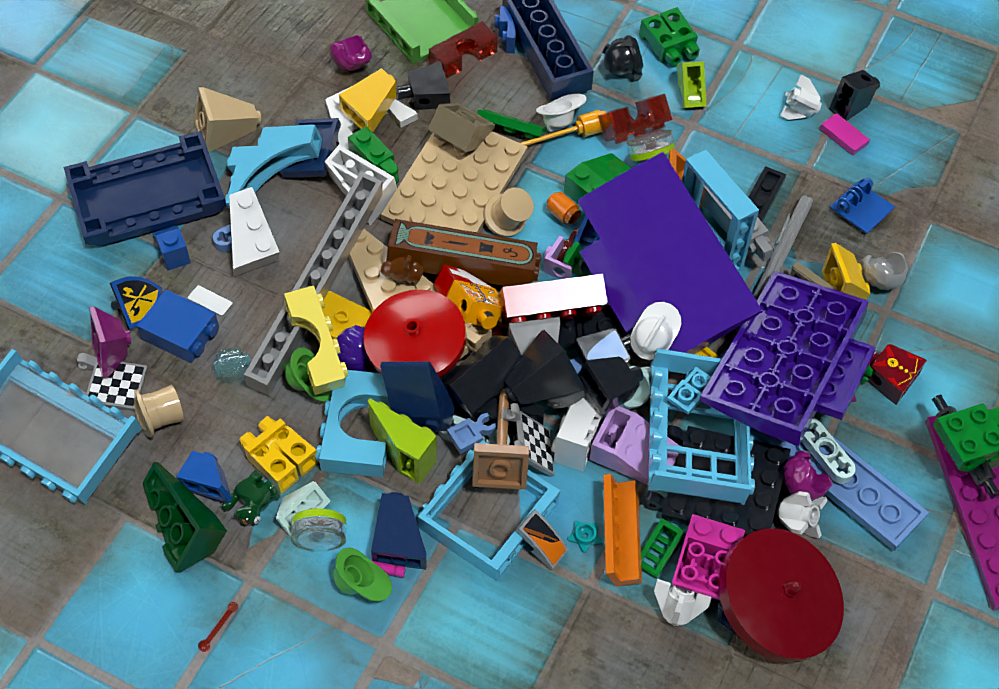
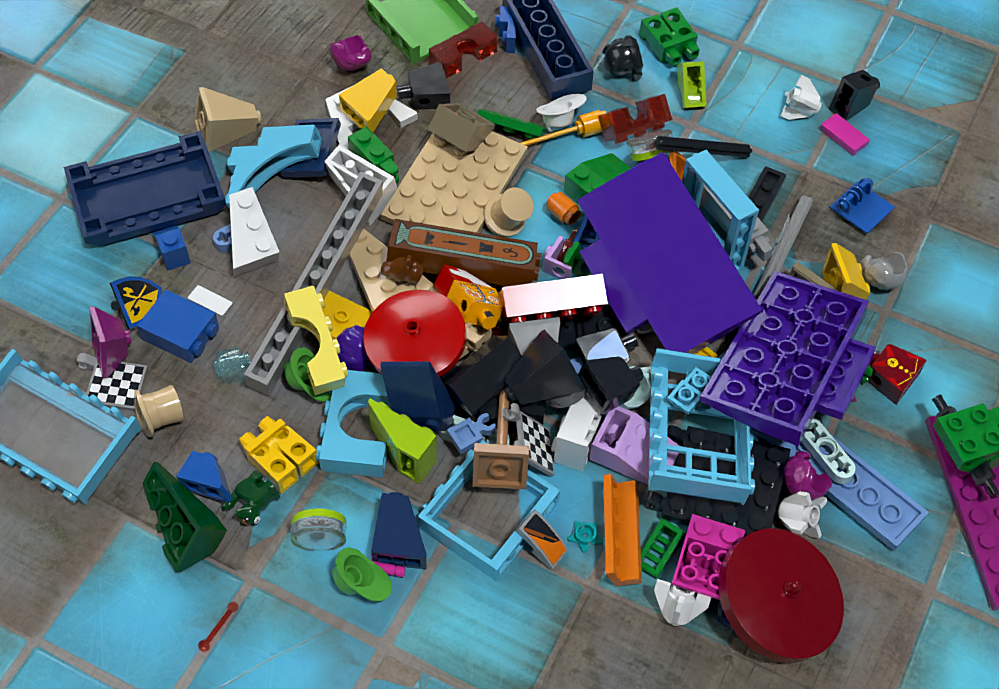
light aqua slope [276,481,330,538] -> none
white piece [630,302,681,360] -> none
none -> black axle [654,136,752,158]

